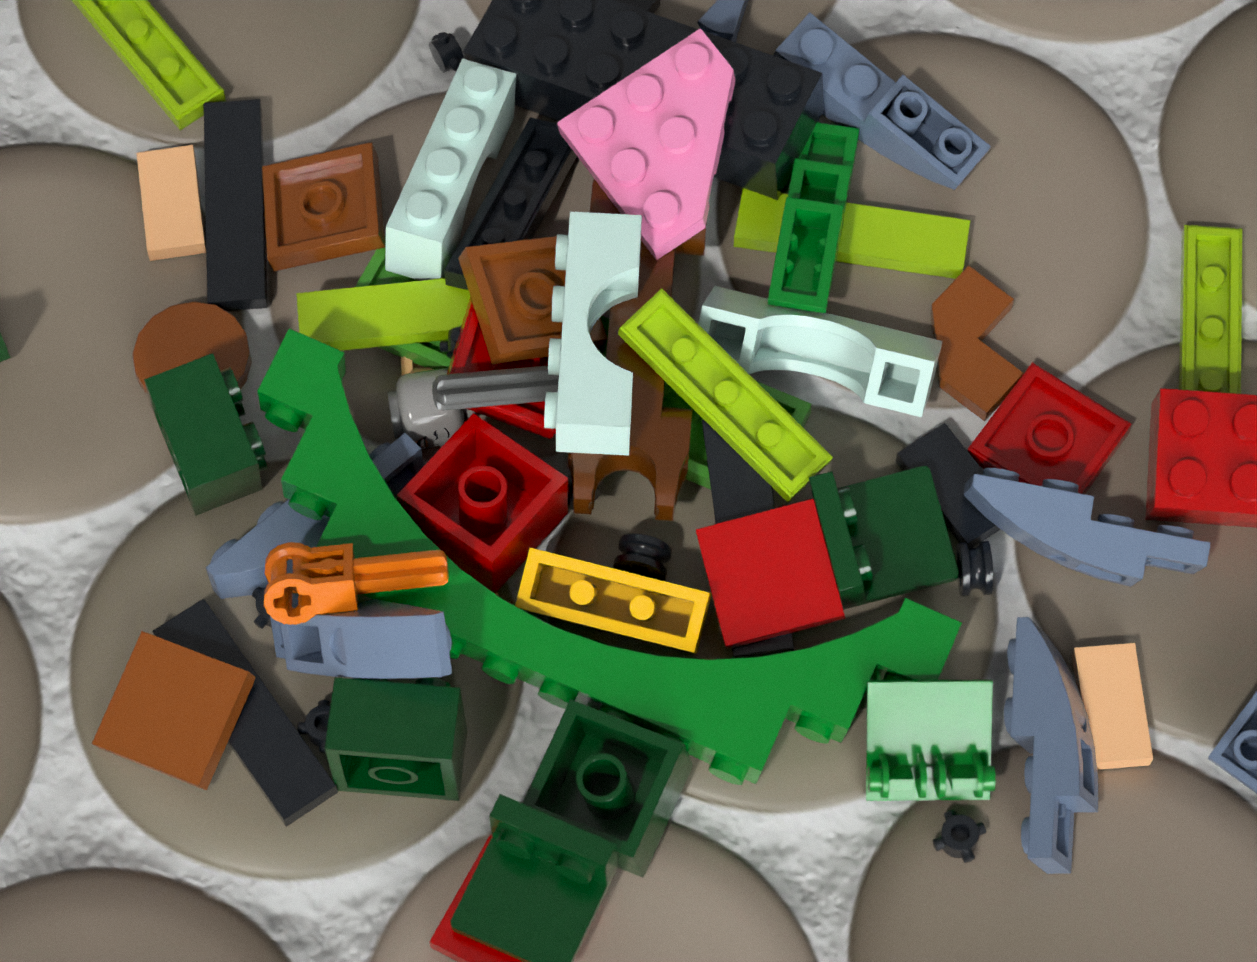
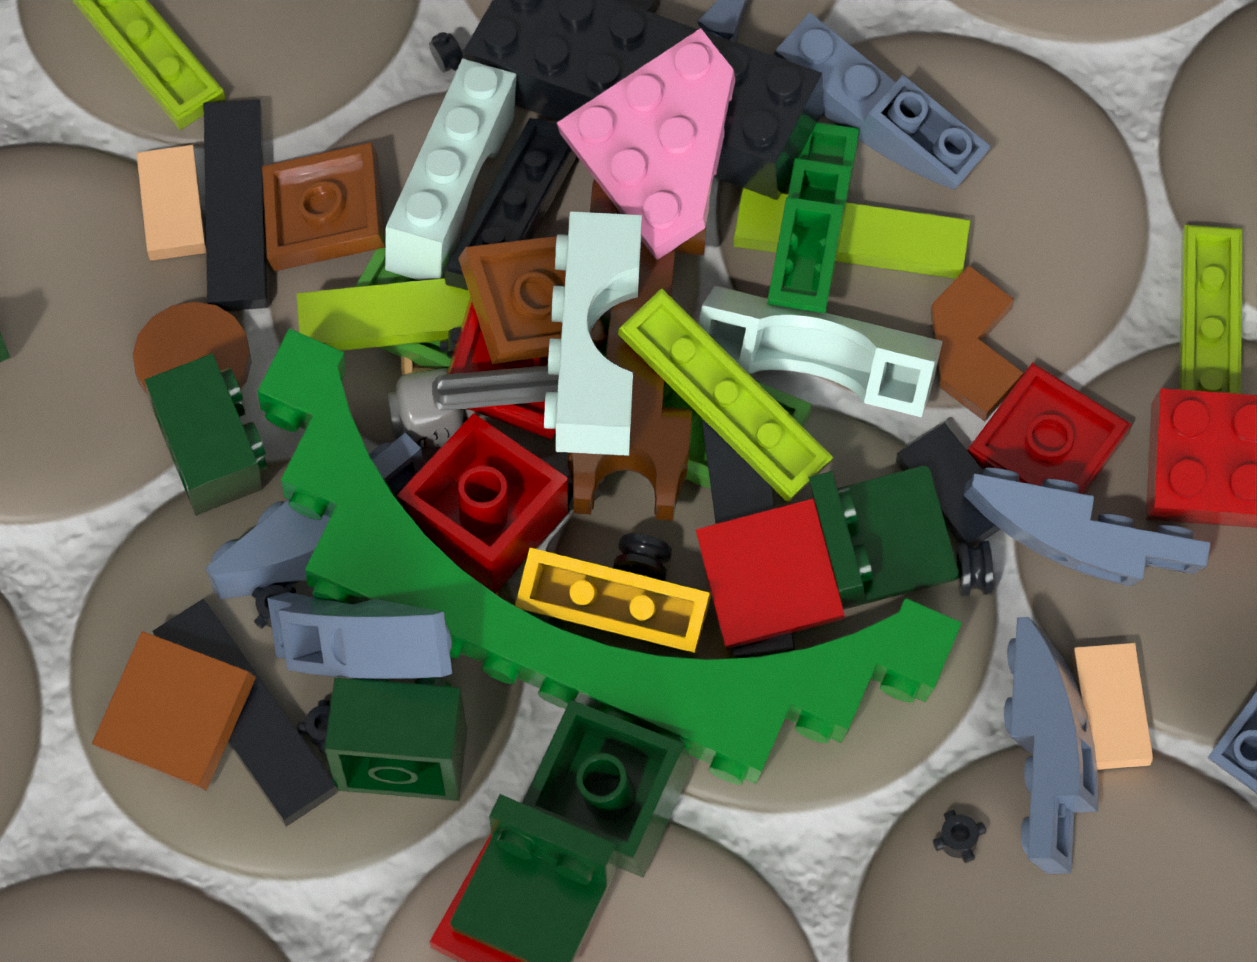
orange connector [264,542,449,625] -> none
hinge [866,679,996,801] -> none

